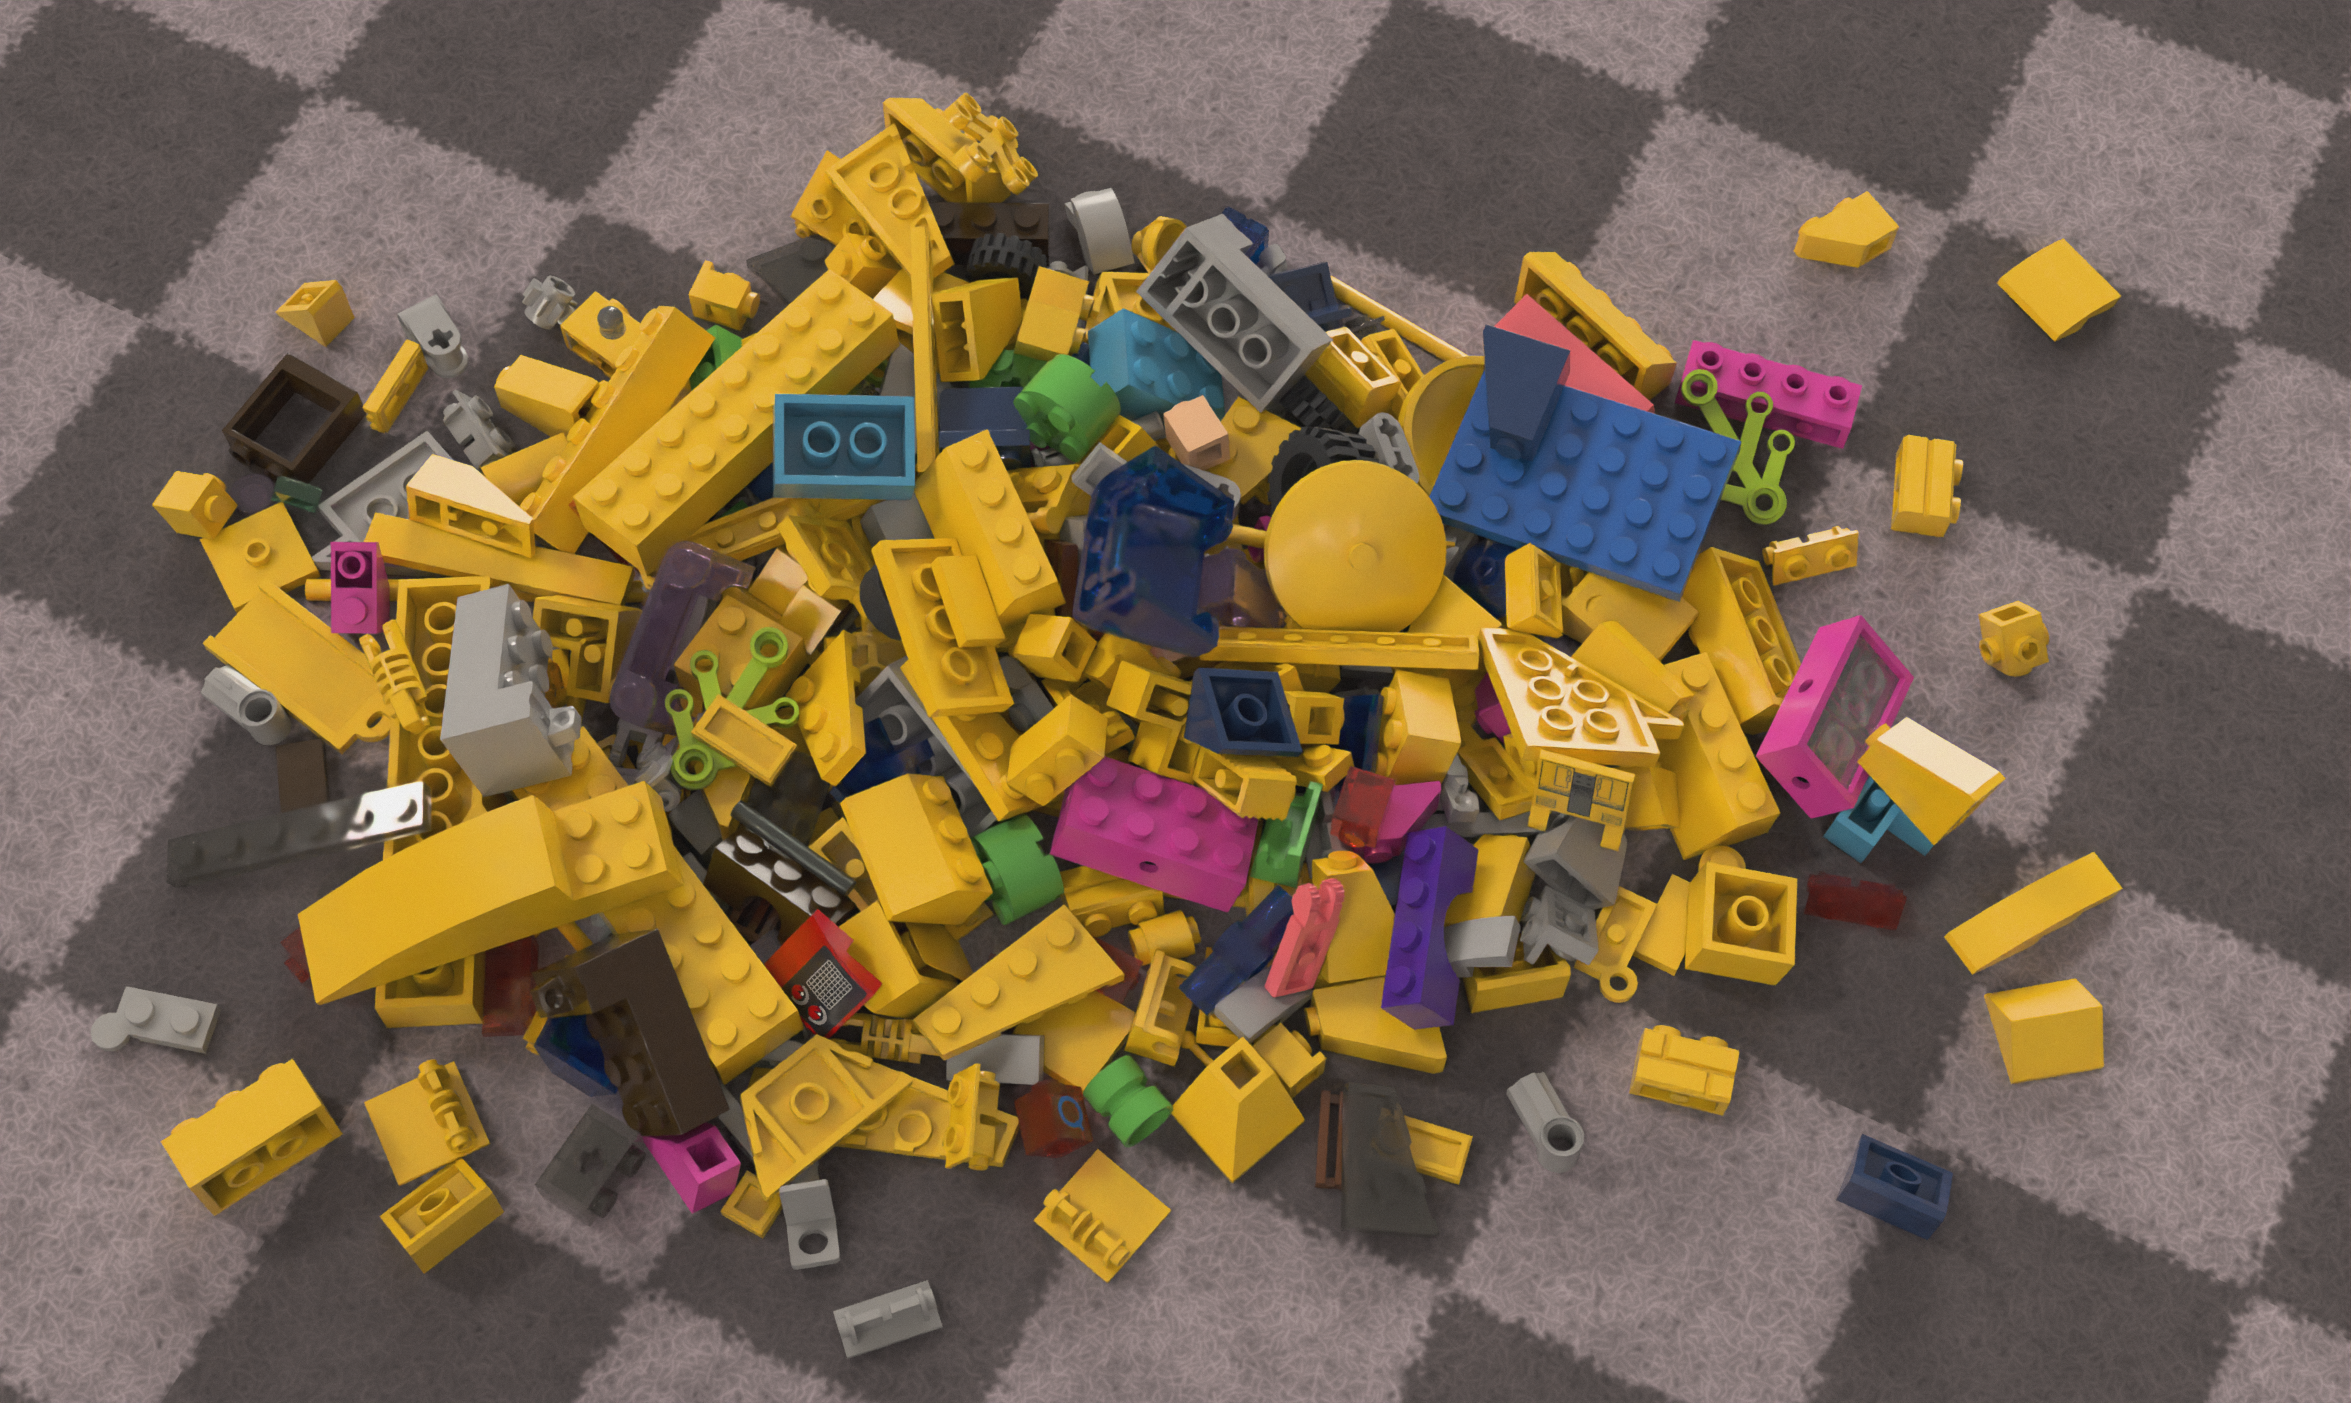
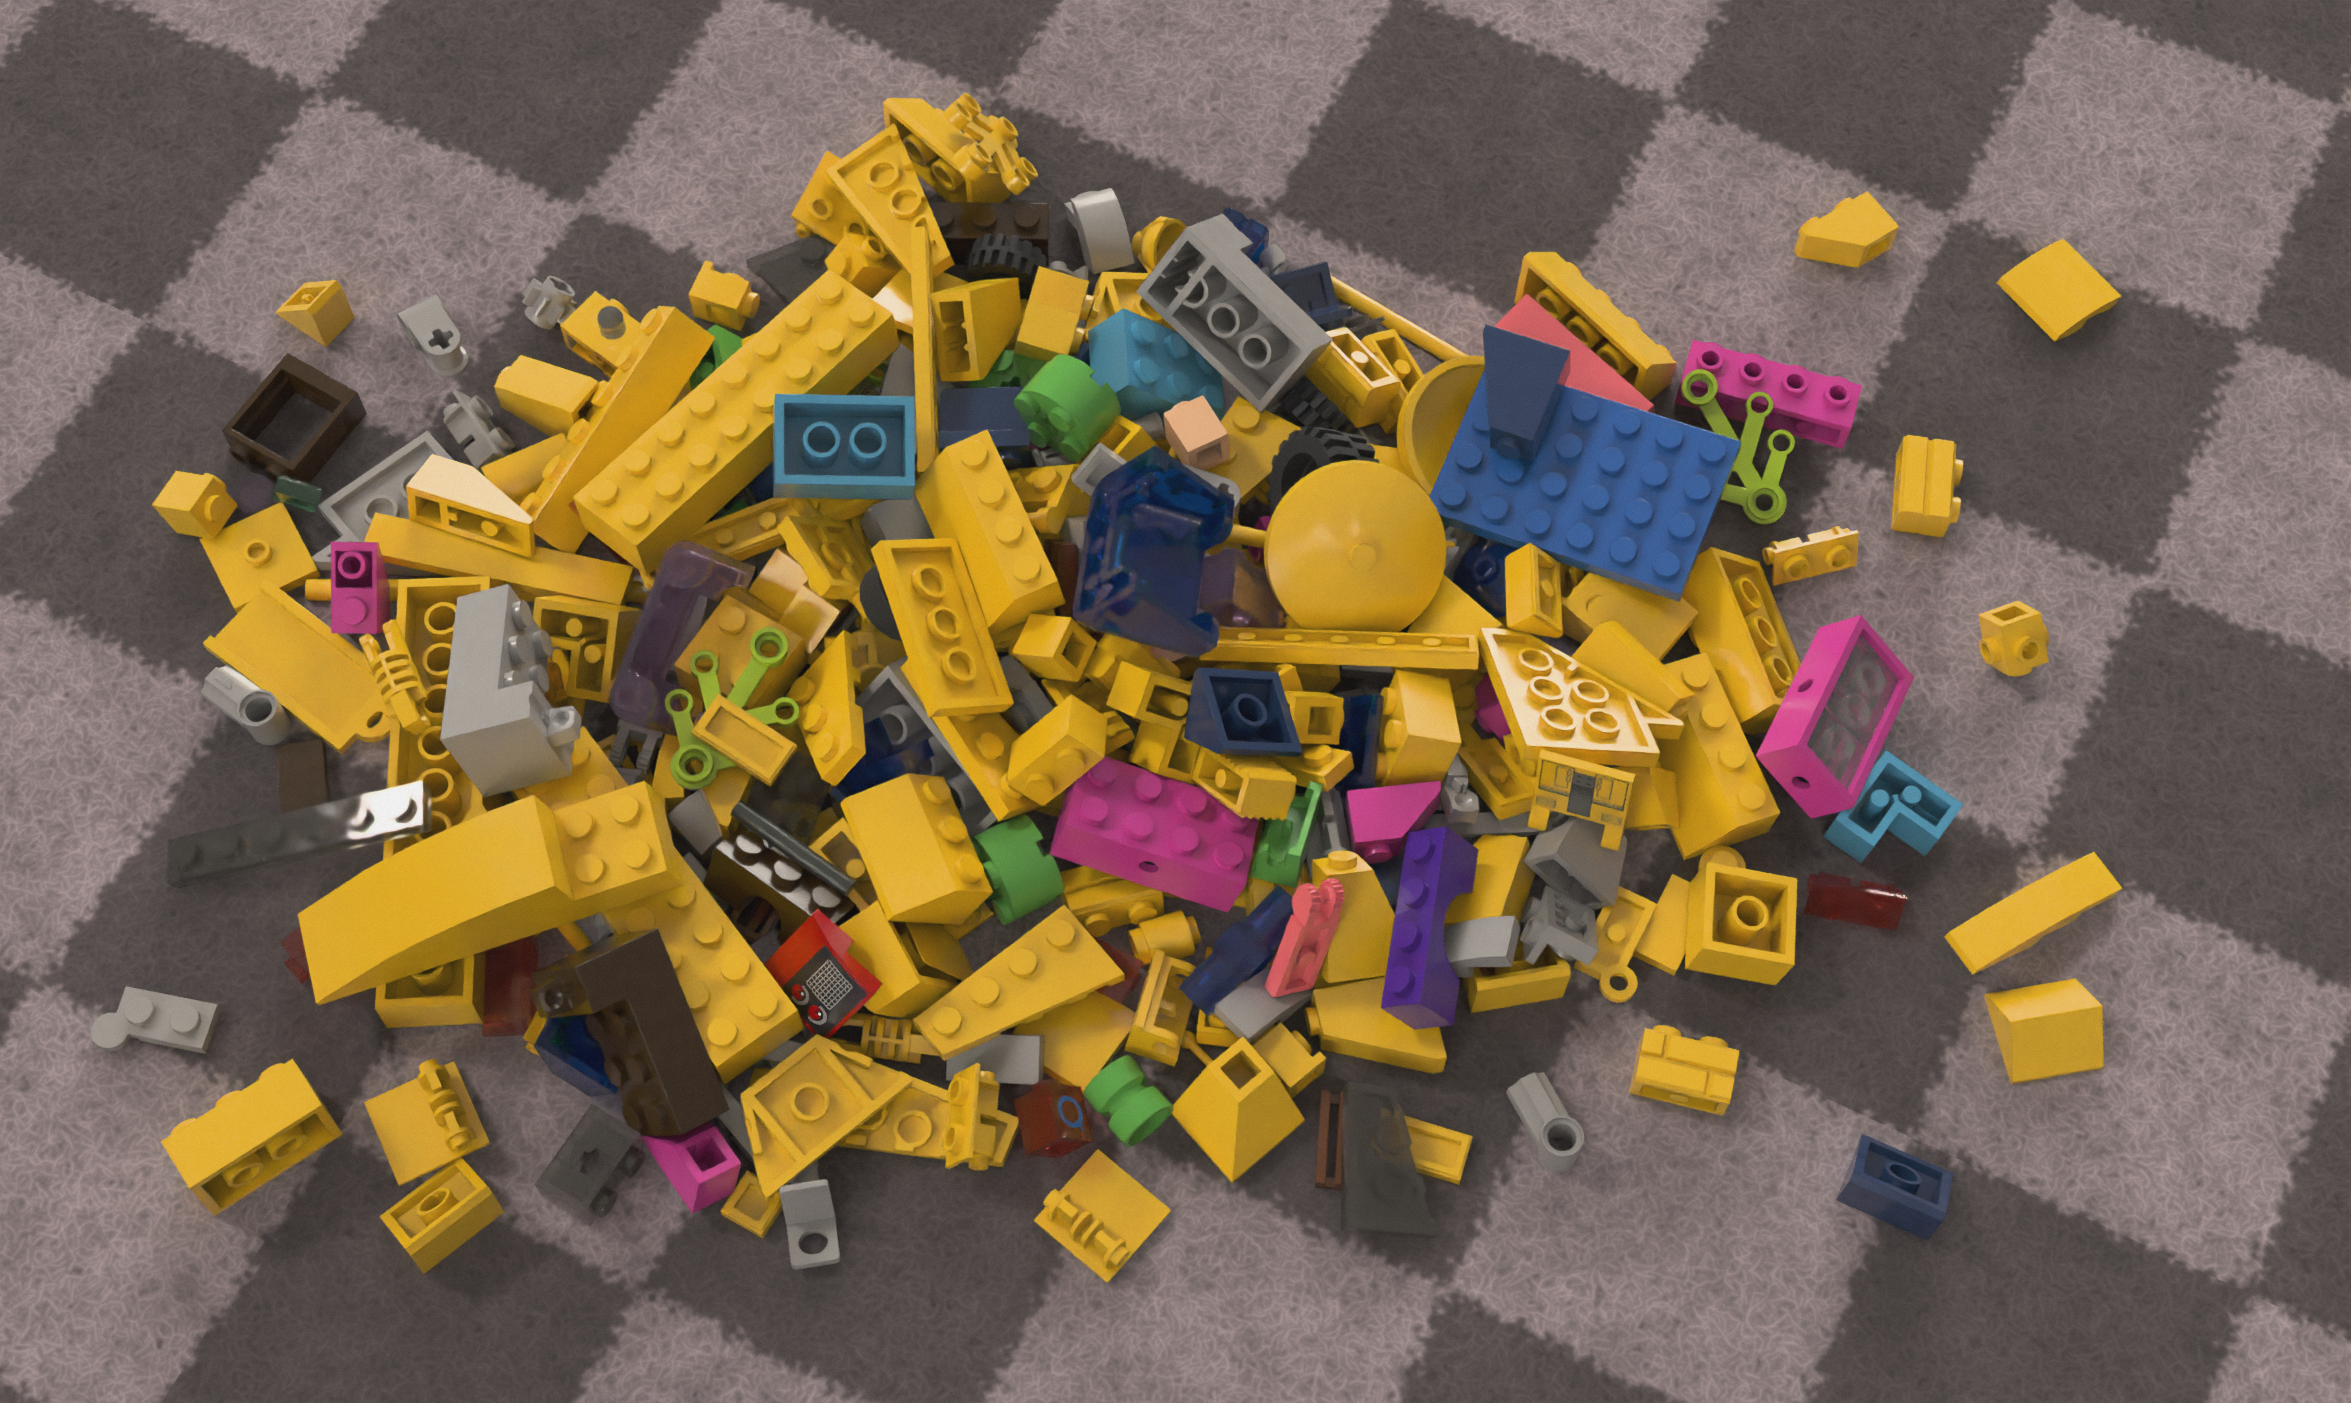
yellow tile [362,339,429,434] -> none
light grey hinge [634,736,689,812] -> none
light grey hinge [833,1280,943,1359] -> none
yellow tile [930,555,1005,648] -> none
clear red brick [1330,766,1395,848] -> none
light grey beam [1359,412,1419,483] -> none
yellow slope [1857,717,2006,845] -> none

